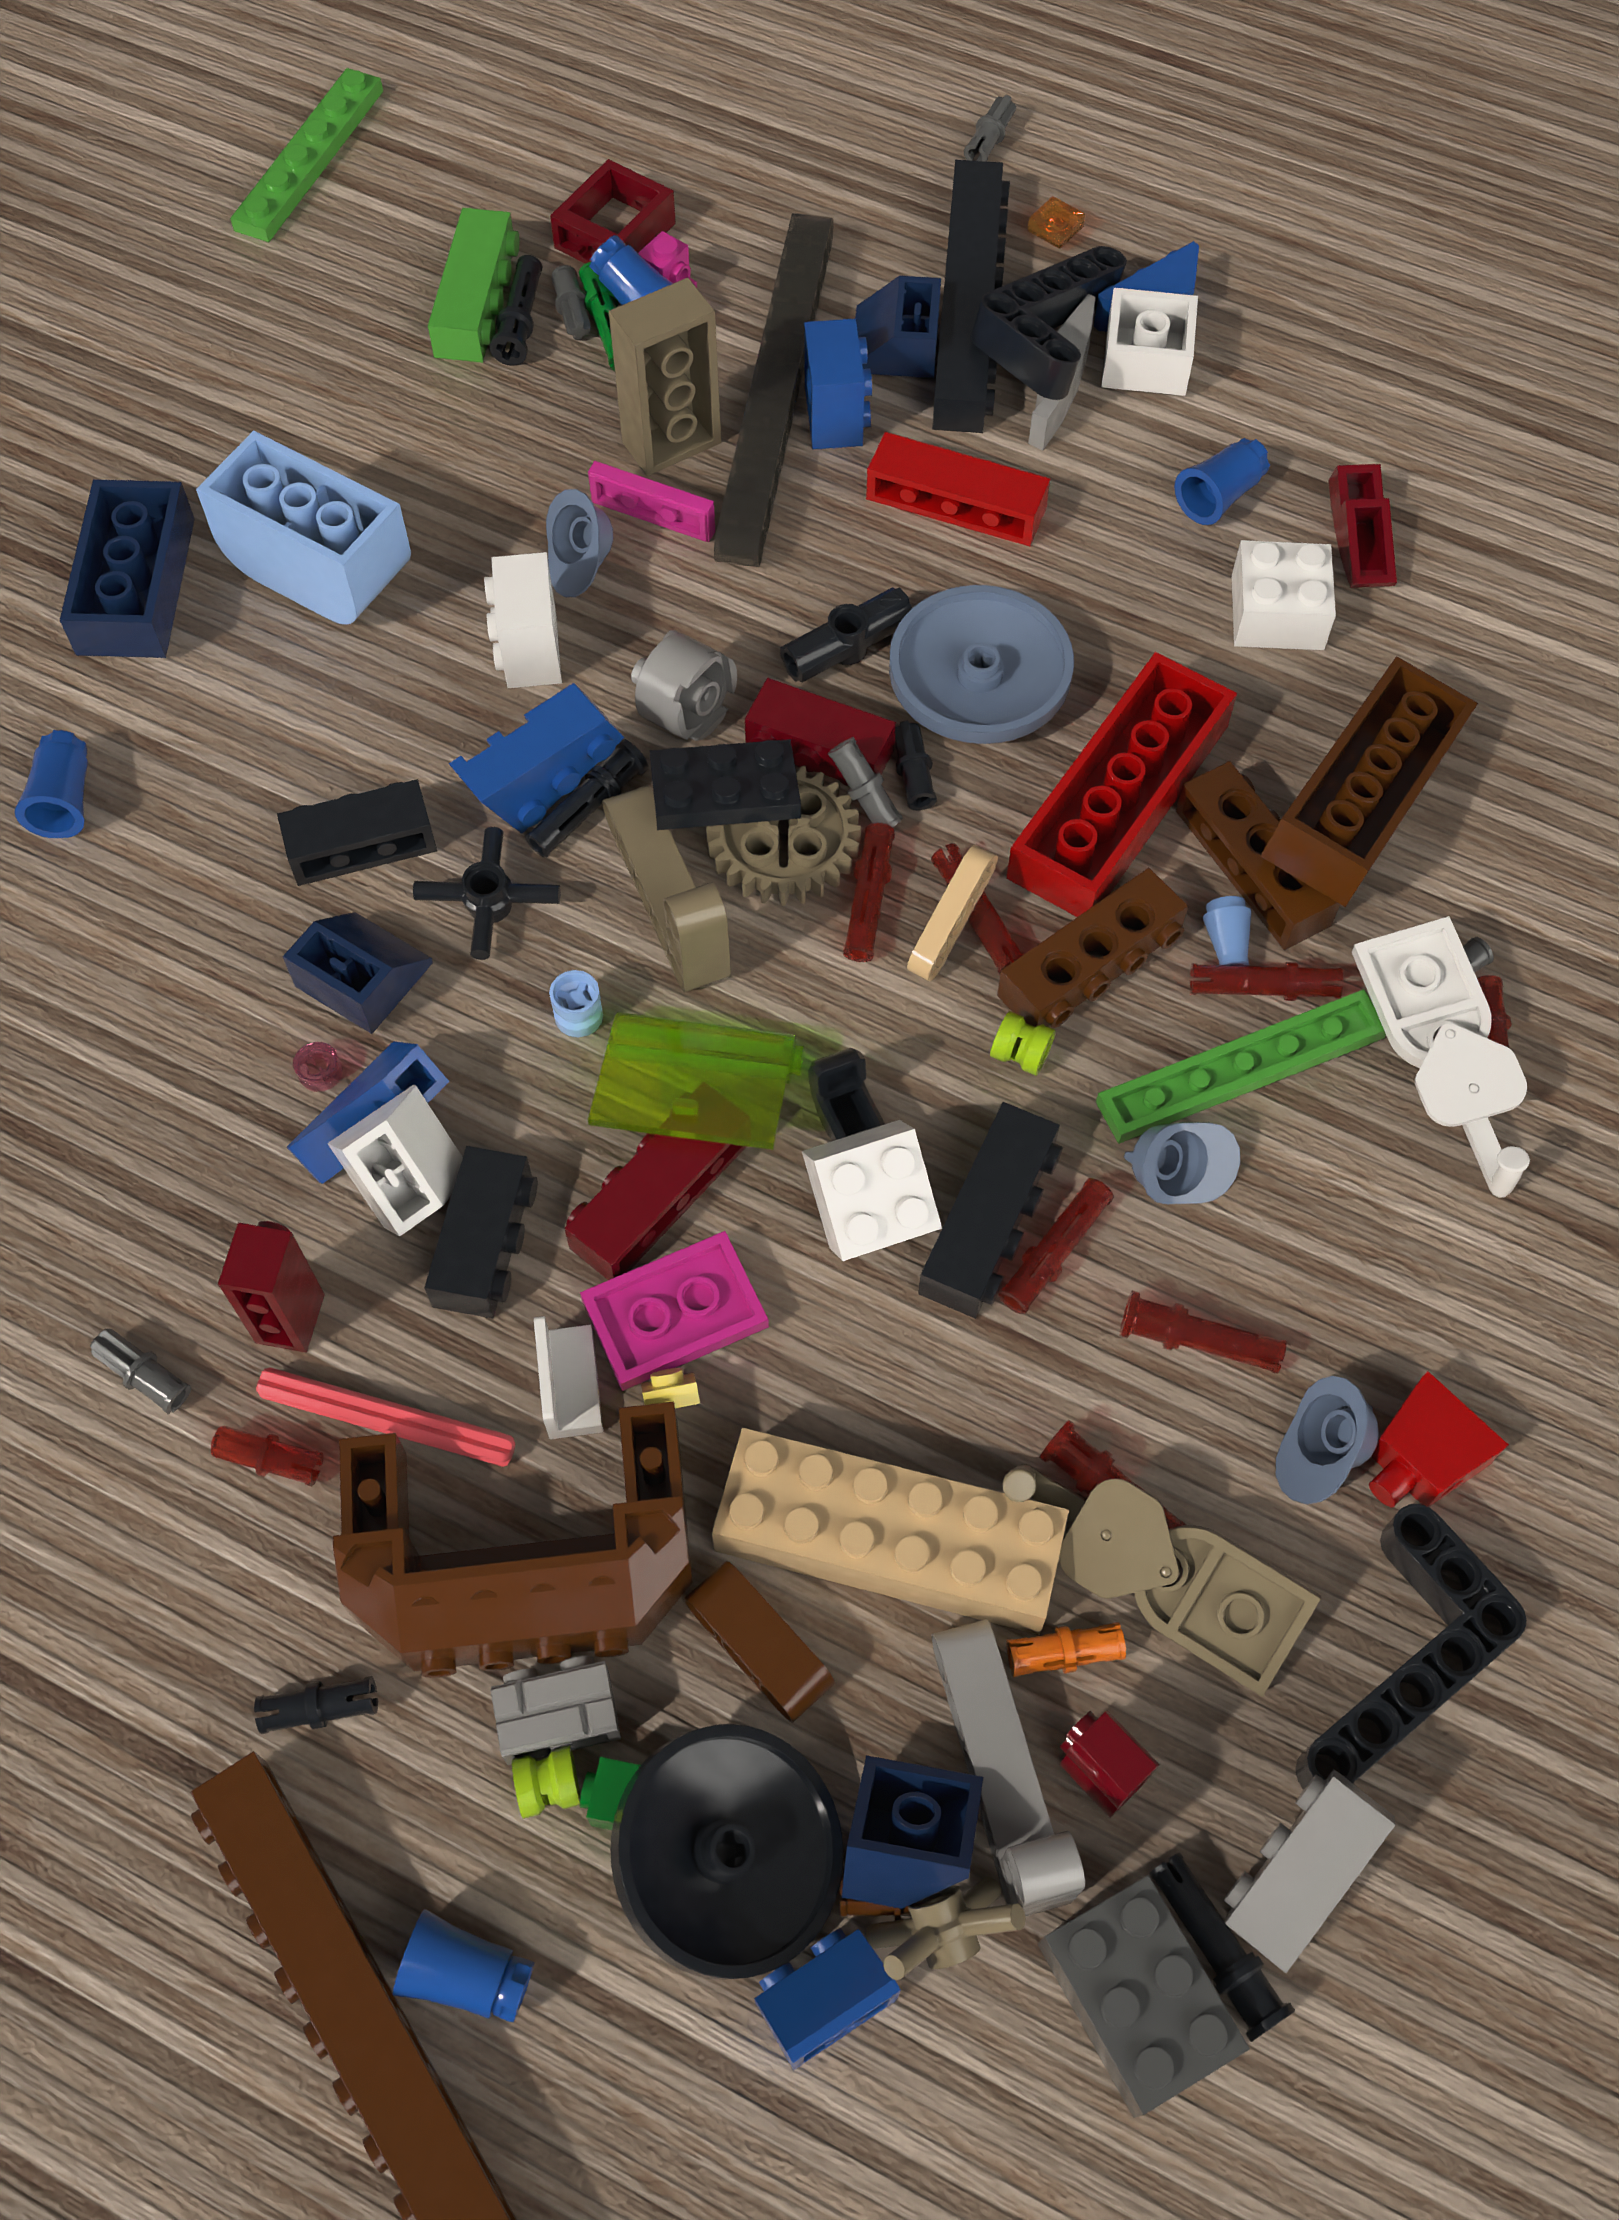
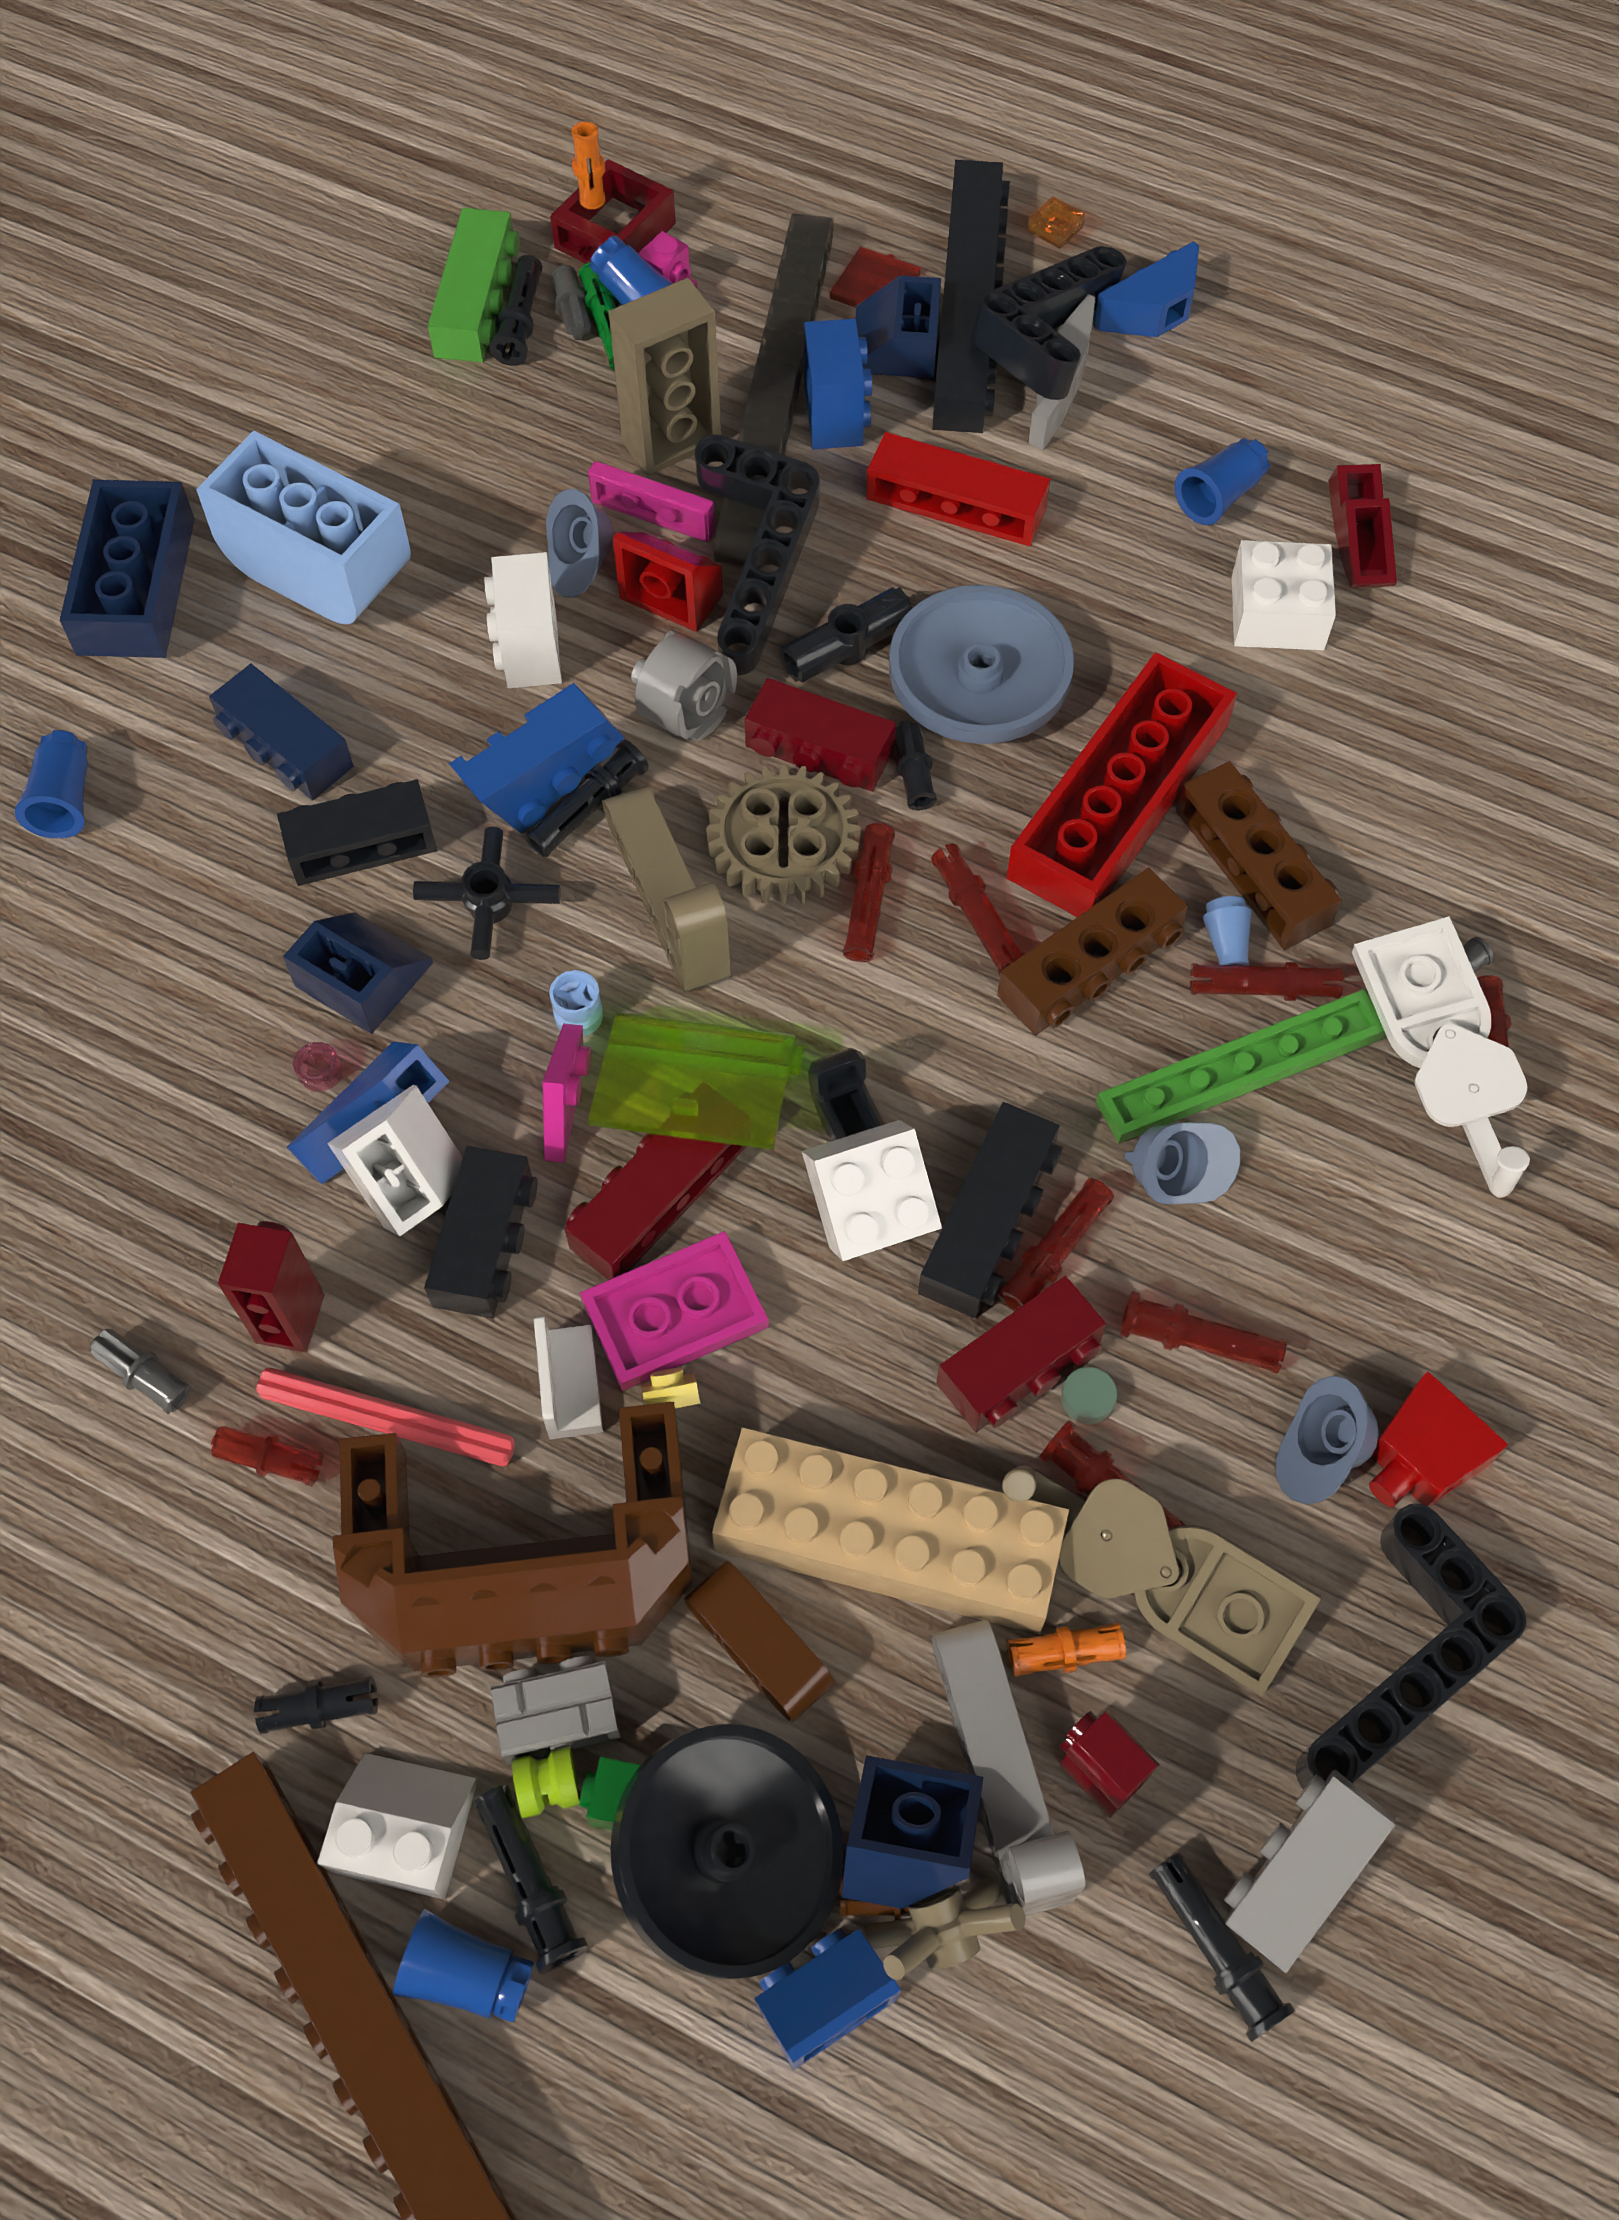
bright green plate [230,68,383,242] -> none
black plate [649,739,801,830] -> none
dark grey pin [828,737,903,834] -> none
tan beam [907,845,998,982] -> none
dark grey axle [964,95,1016,161] -> none
lime wheel [990,1011,1056,1076] -> none
dark grey brick [1037,1875,1250,2118] -> none
white brick [1101,288,1198,396] -> none
reddish brown brick [1261,656,1478,907] -> none
none -> dark blue brick [209,663,354,801]
none -> white slope [318,1753,478,1900]
none -> black pin [474,1785,589,1974]
none -> dark pink wing [543,1023,591,1163]
none -> orange pin [571,122,605,209]
none -> red slope [613,532,723,632]
none -> black beam [694,434,820,676]
none -> clear red piece [829,246,921,308]
none -> dark red brick [936,1275,1107,1433]
none -> sand green tile [1061,1367,1117,1424]

